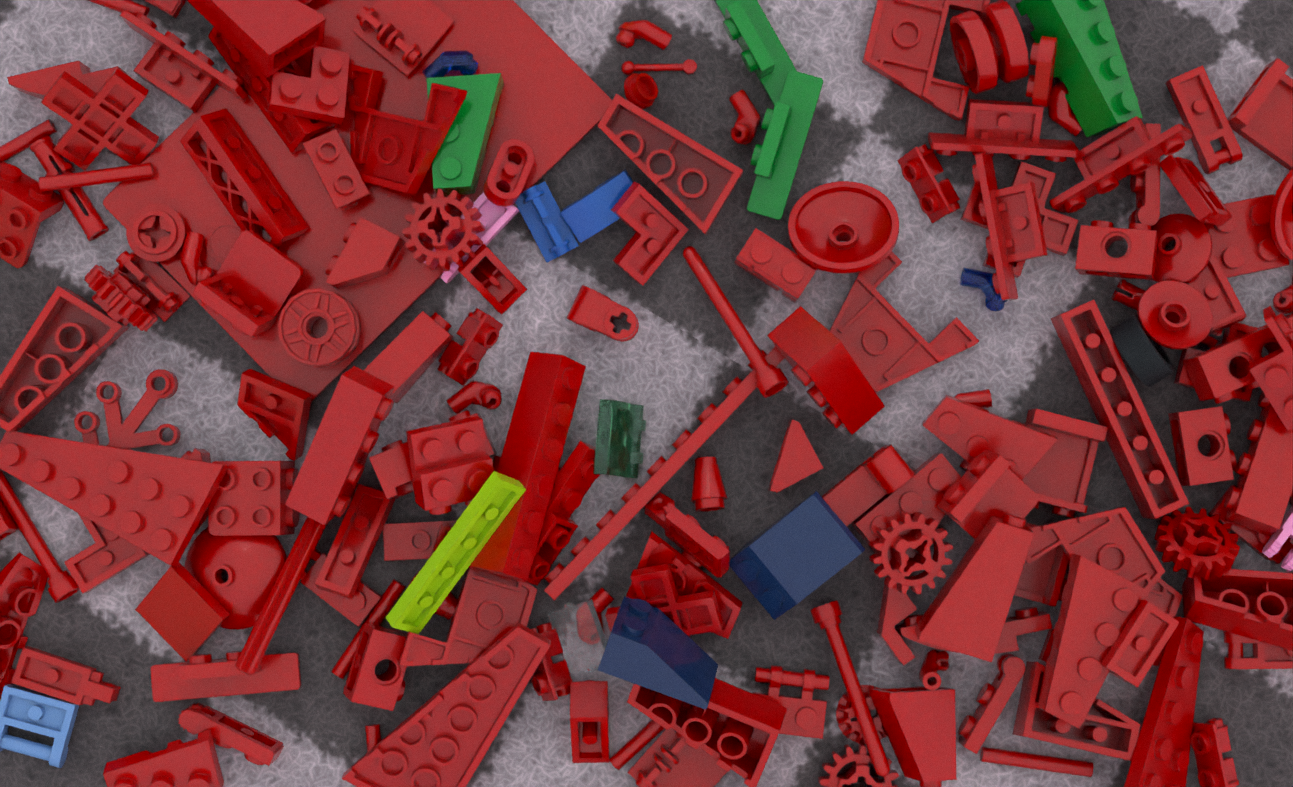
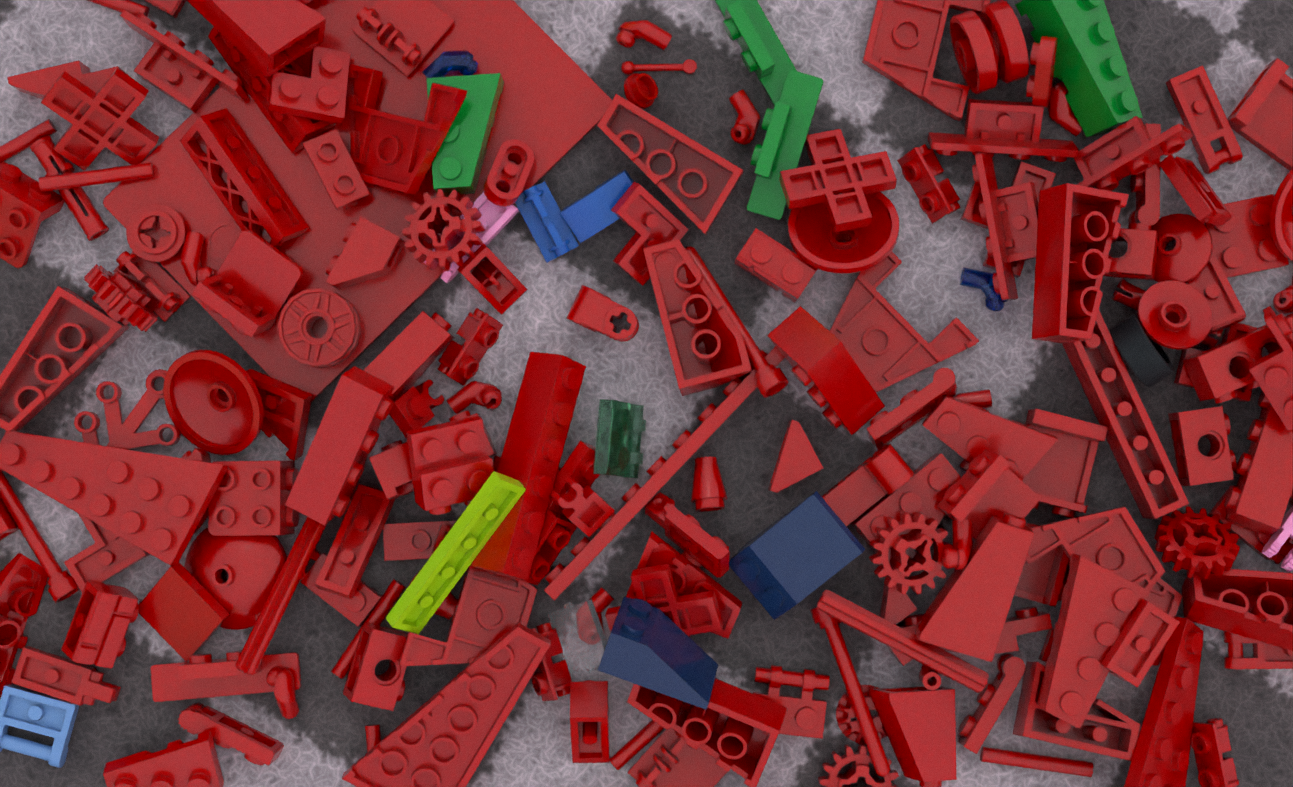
none -> red brick [61,580,139,669]
none -> red dish [163,350,264,455]
none -> red arm [266,667,299,719]
none -> red plate [389,380,444,438]
none -> red plate [551,476,615,537]
none -> red wedge [643,239,752,396]
none -> red plate [779,129,897,232]
none -> red axle [816,590,989,693]
none -> red plate [866,368,957,450]
none -> red arm [942,520,973,570]
none -> red wedge [1032,183,1129,343]

